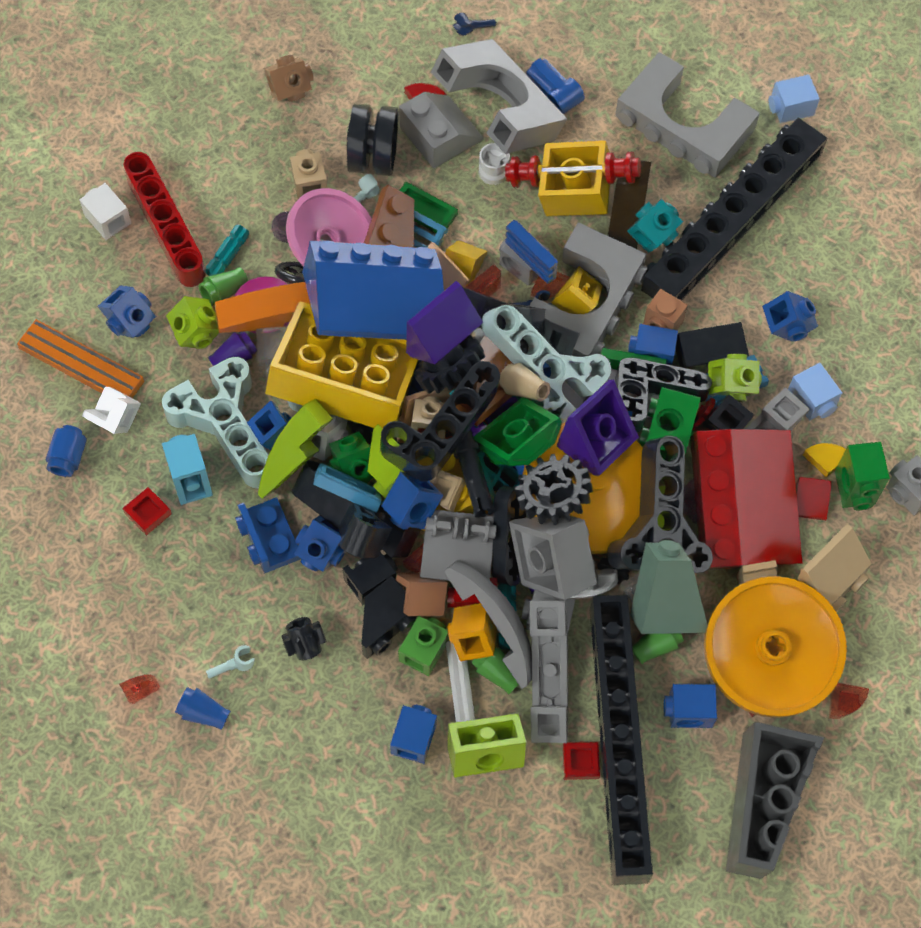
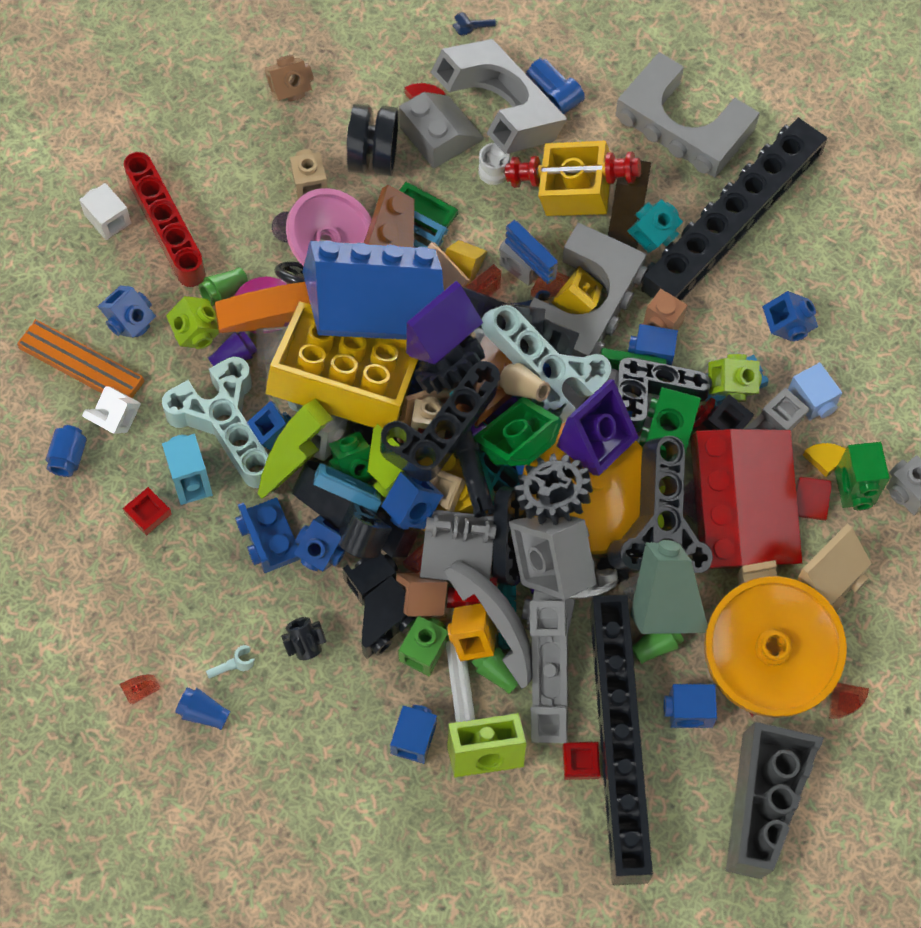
teal axle [205,224,249,276] -> none
light aqua hand [354,174,379,203] -> none
black hinge [675,322,749,369] -> none
light blue brick [768,75,820,123] -> none

